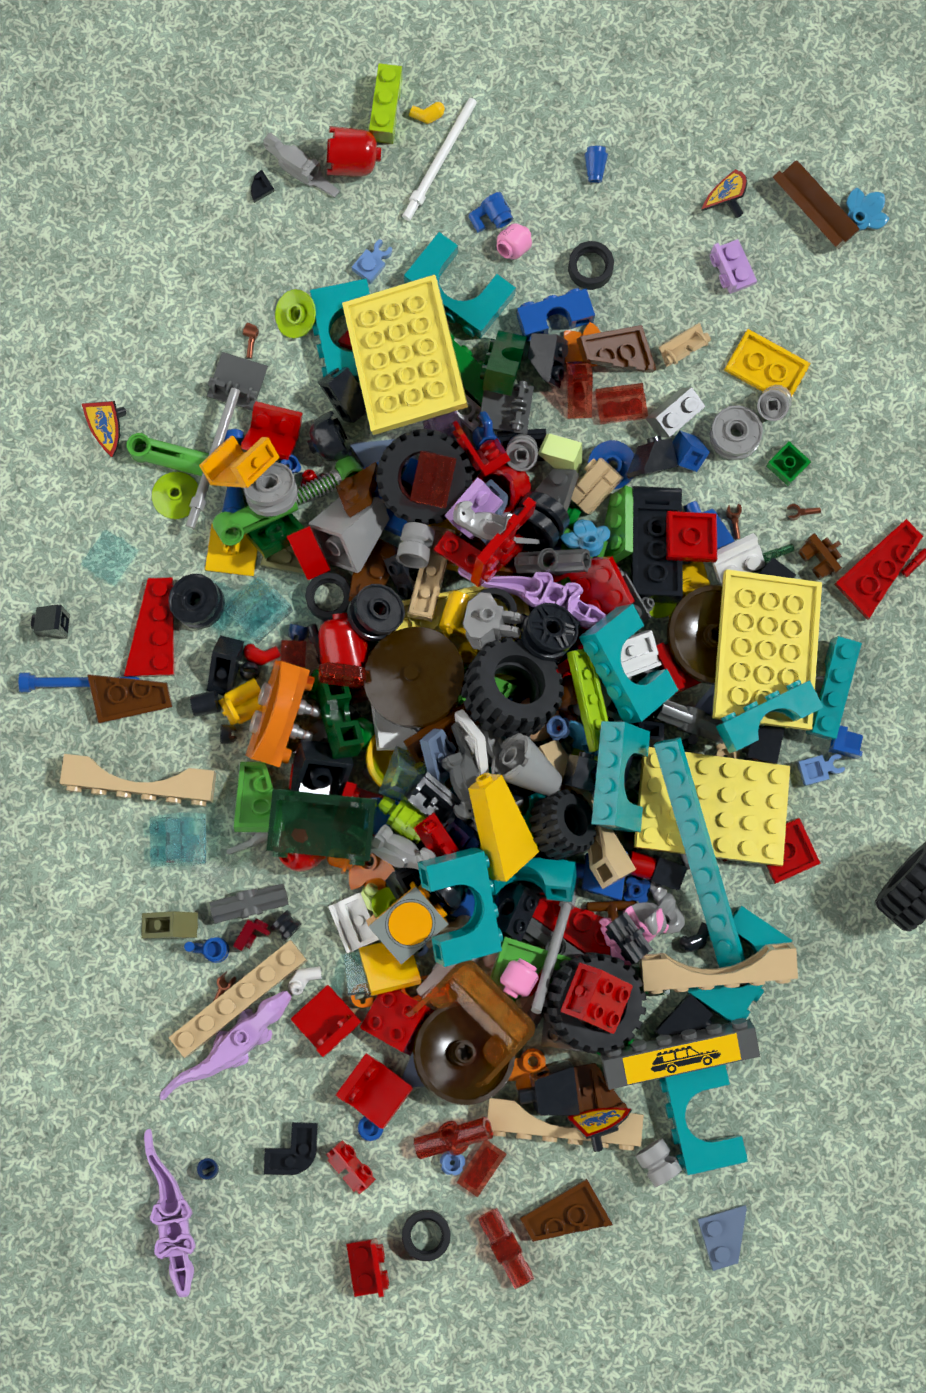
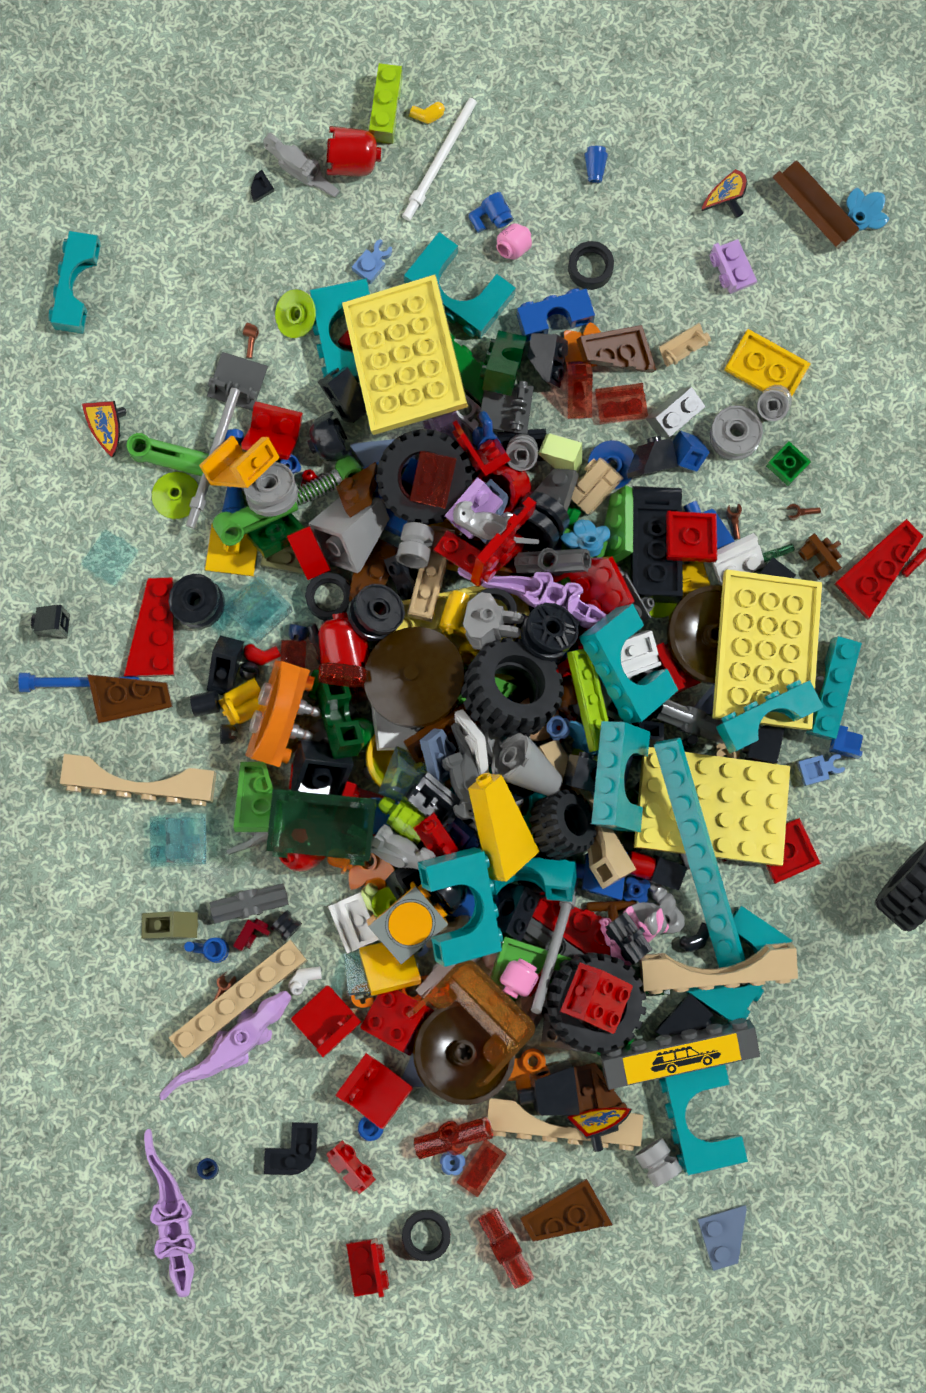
none -> teal arch [48,231,101,334]

